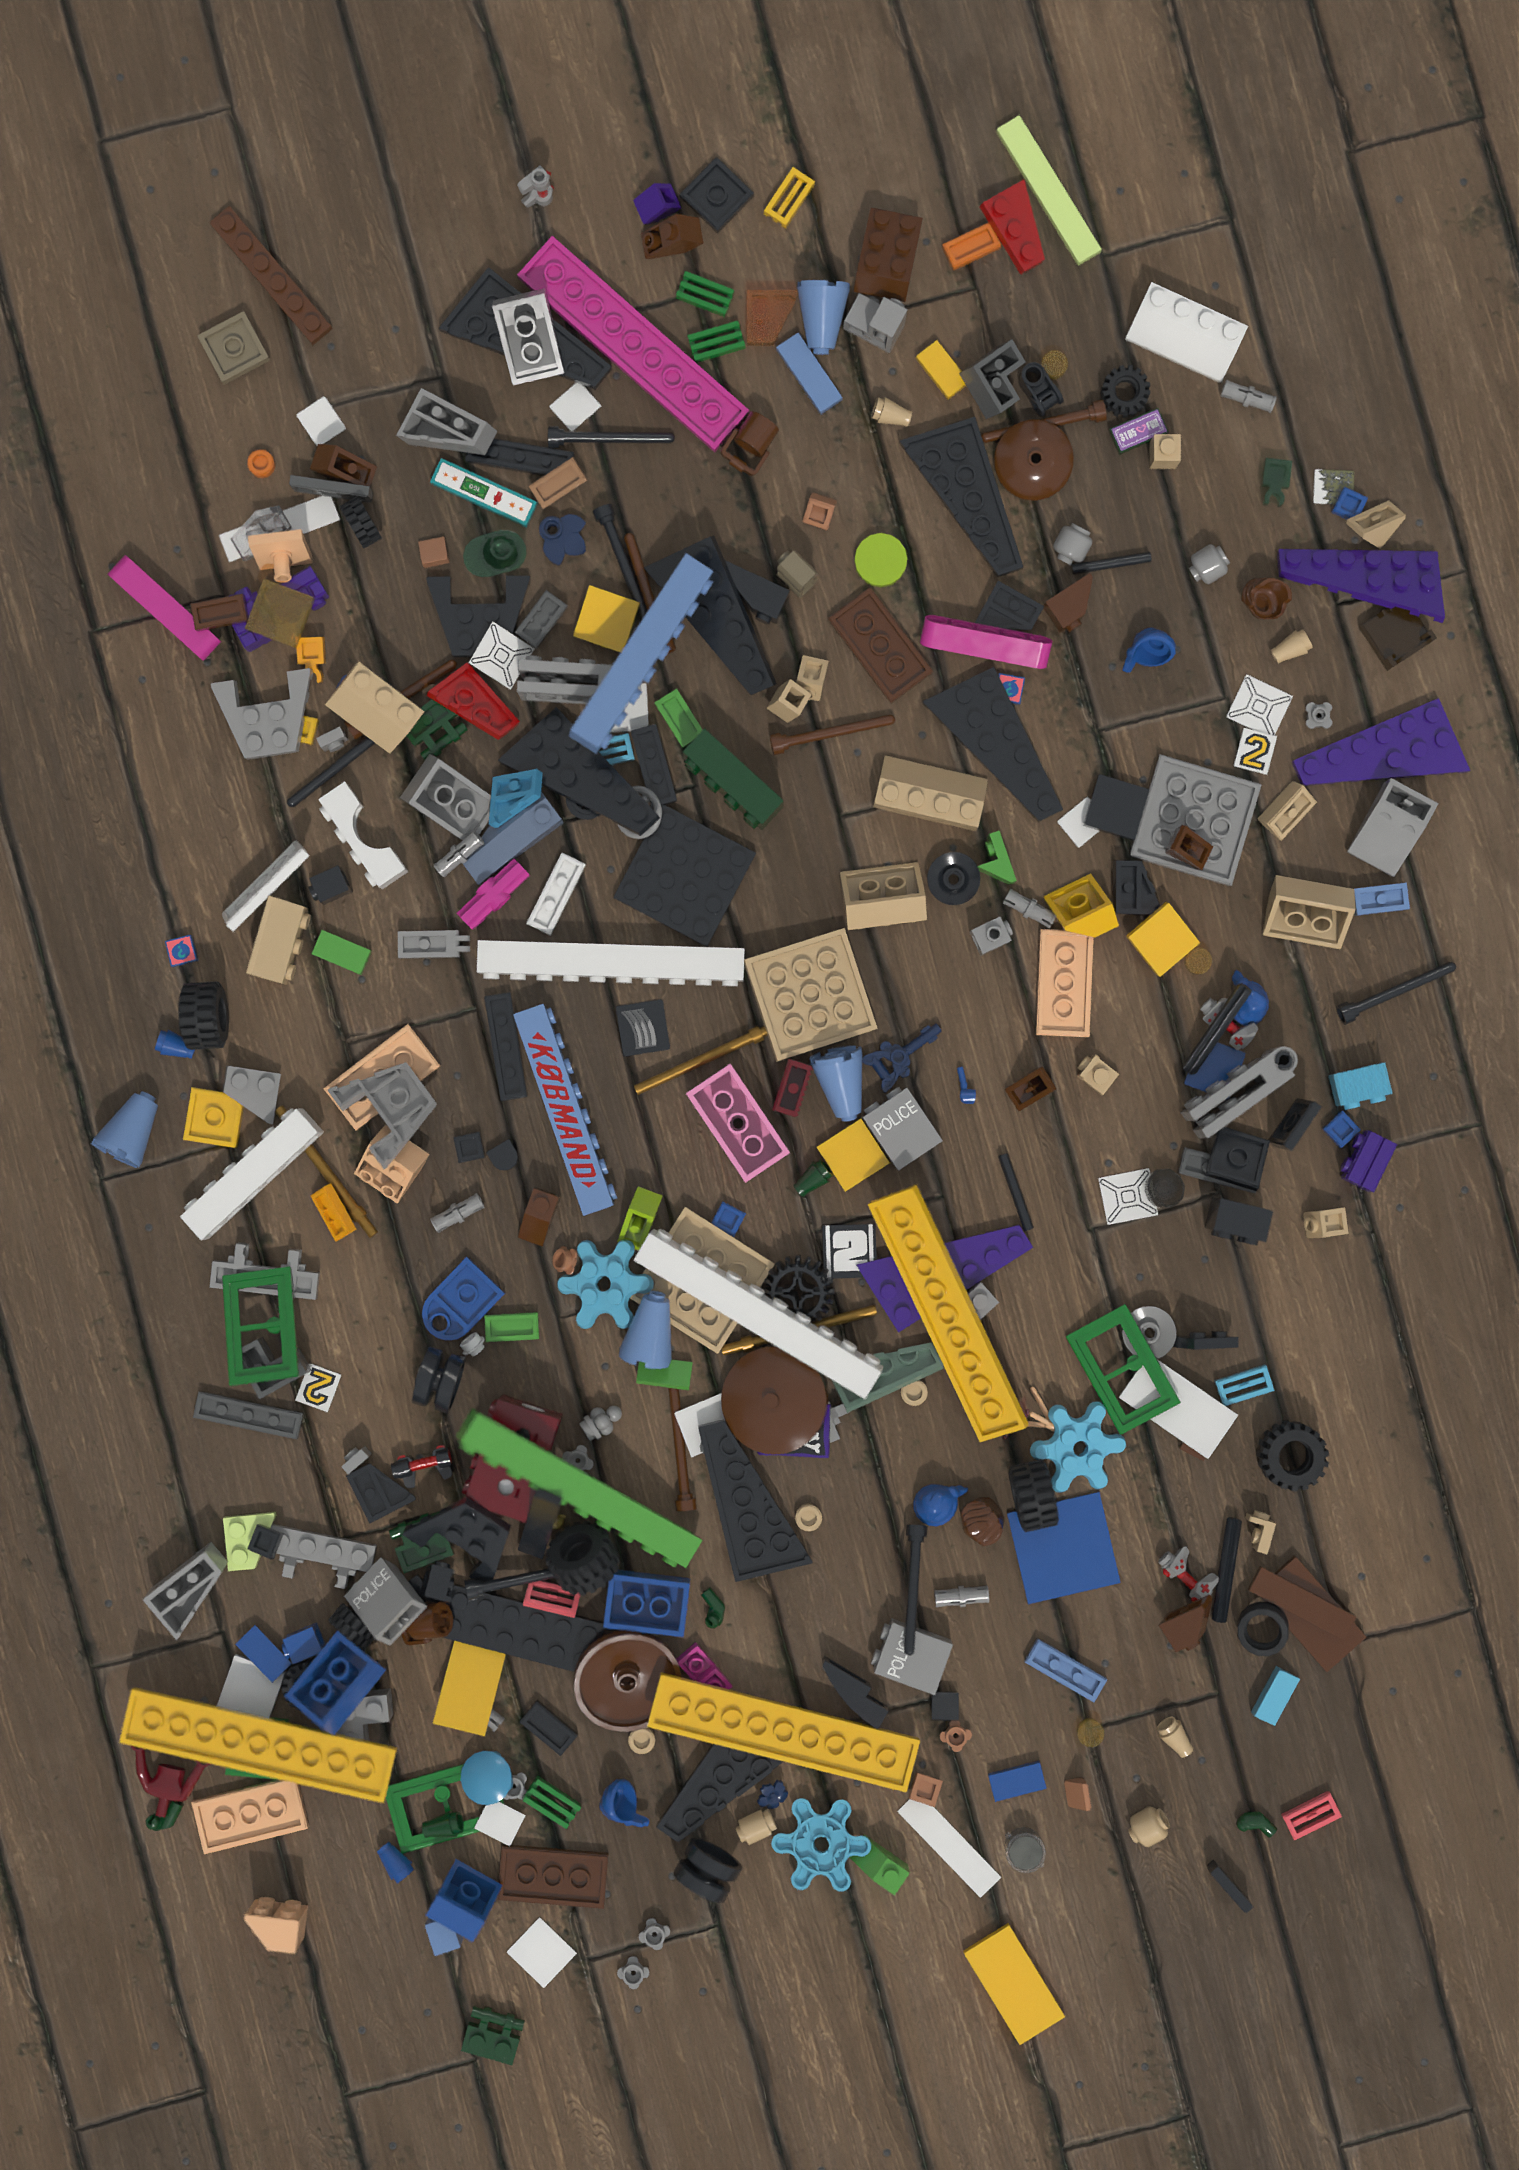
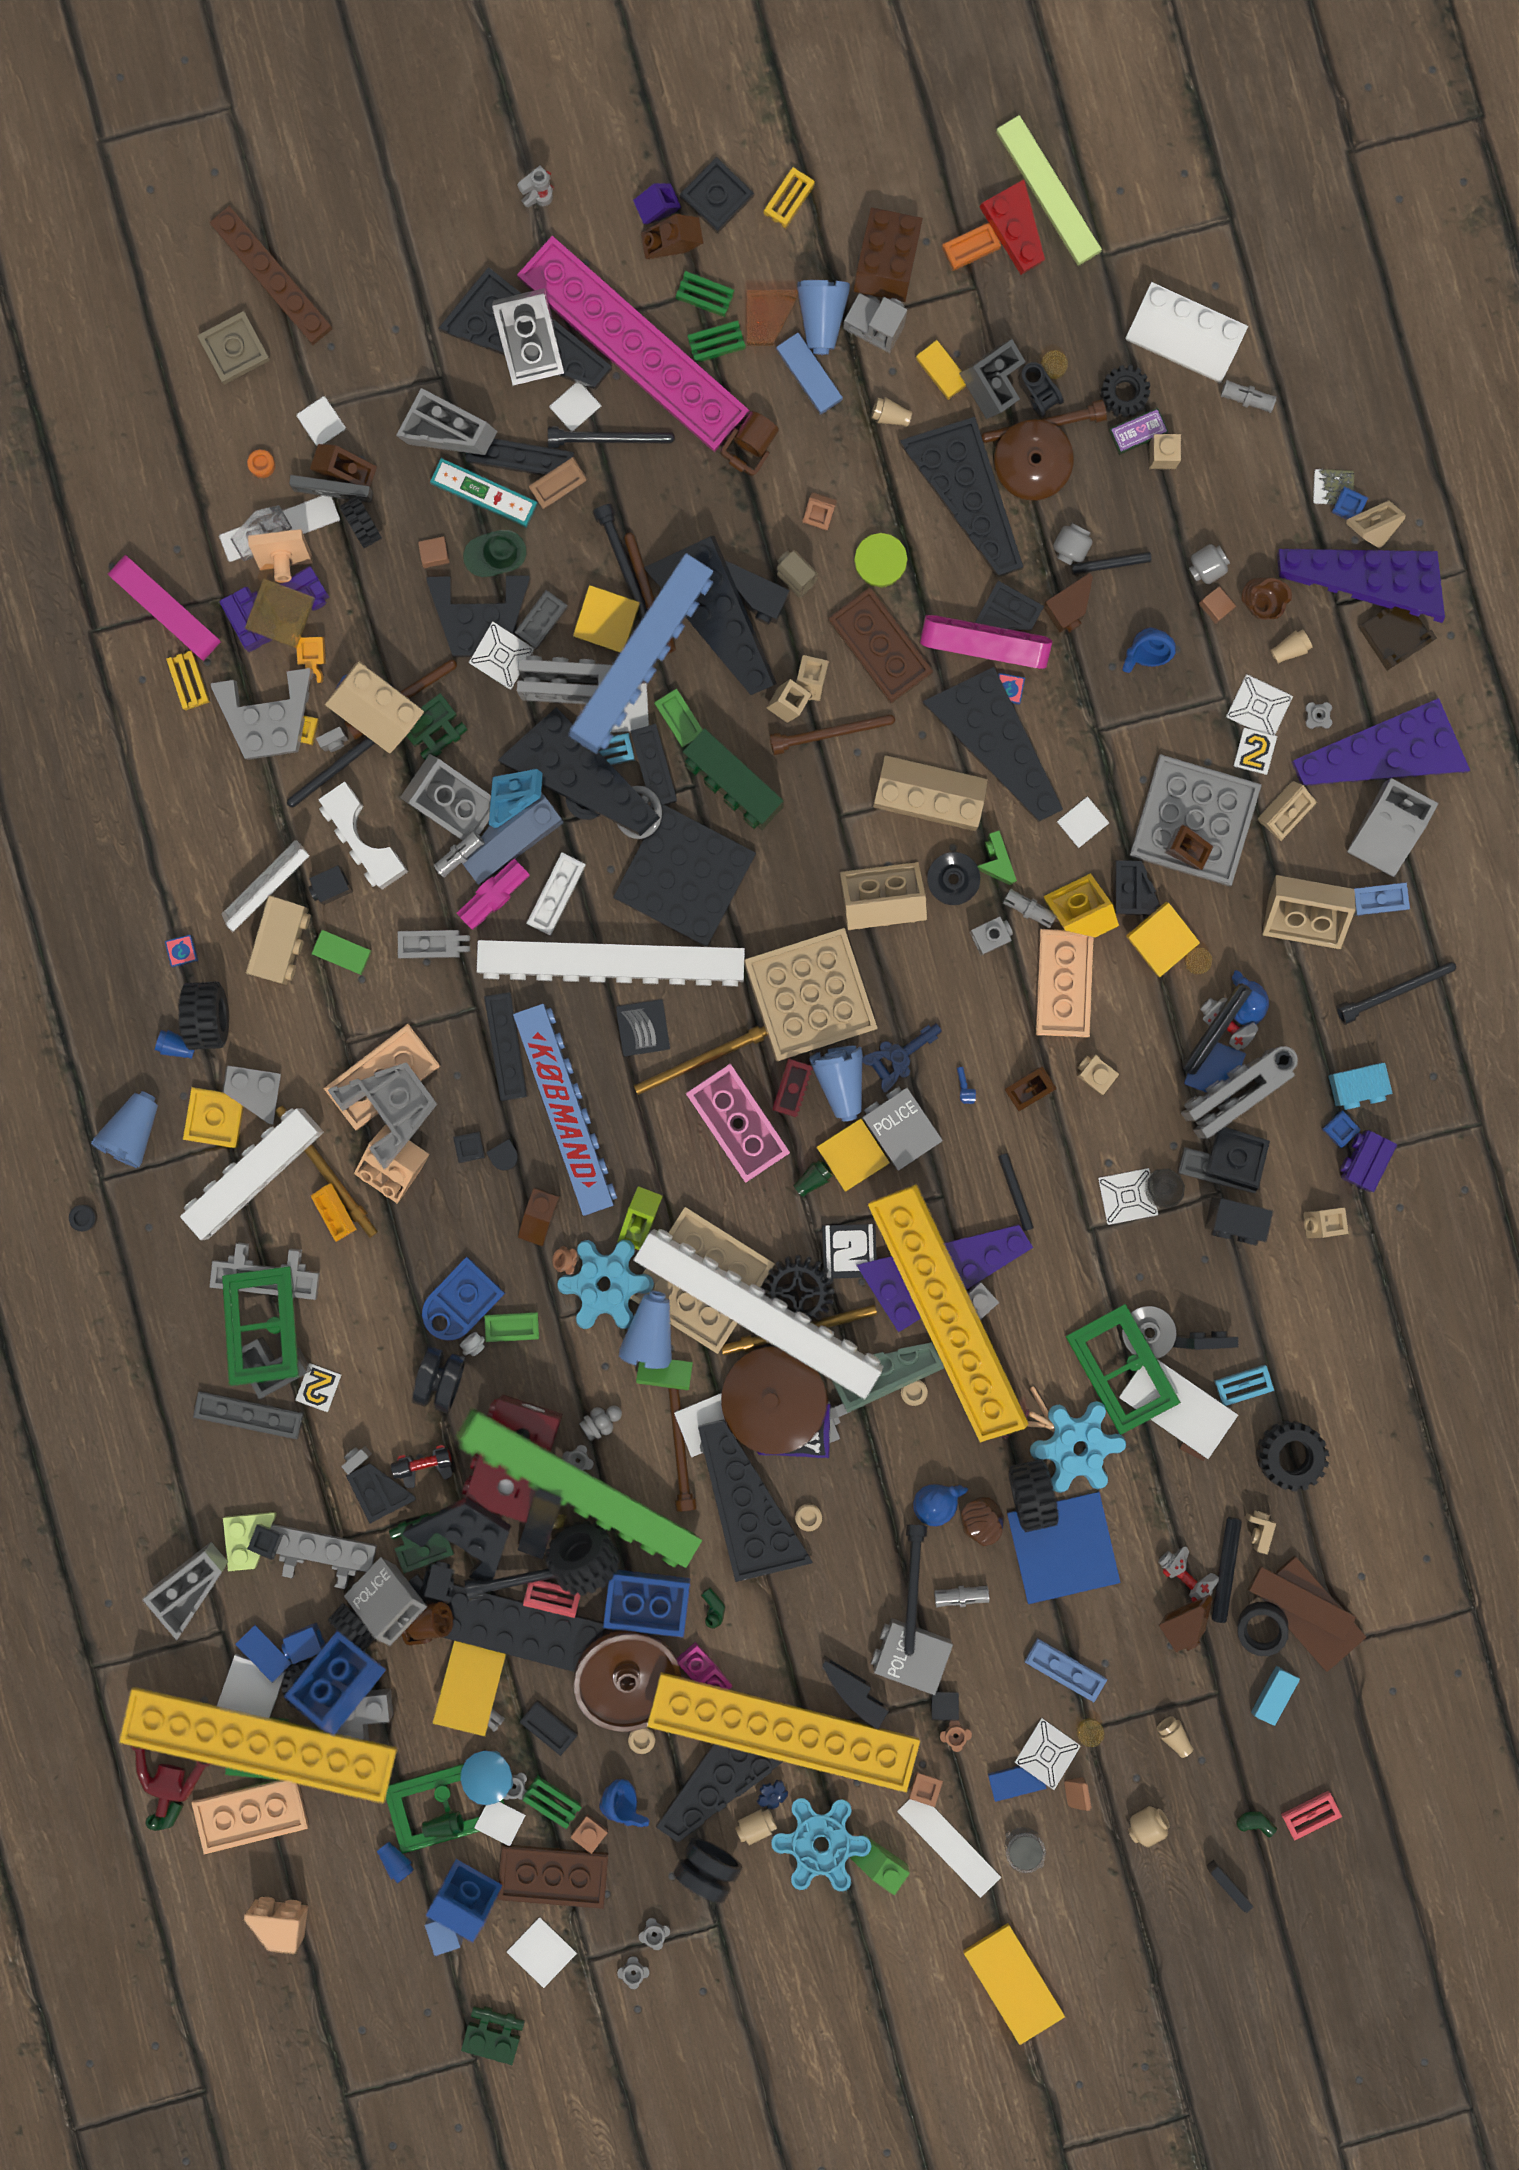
reddish brown tile [191,594,249,631] -> none
red wing [426,662,520,740] -> none
light grey pin [430,1193,485,1233] -> none
dark blue plate [539,514,586,565] -> none
blue tile [712,1202,746,1237] -> none
black tile [1083,774,1150,841] -> none
clear green plate [1261,458,1292,507] -> none
black tile [1269,1098,1322,1151] -> none
none -> black tile [69,1205,97,1231]
none -> yellow tile [166,651,210,710]
none -> nougat plate [570,1814,608,1854]
none -> white sticker [1015,1718,1081,1790]
none -> nougat slope [1199,586,1236,624]

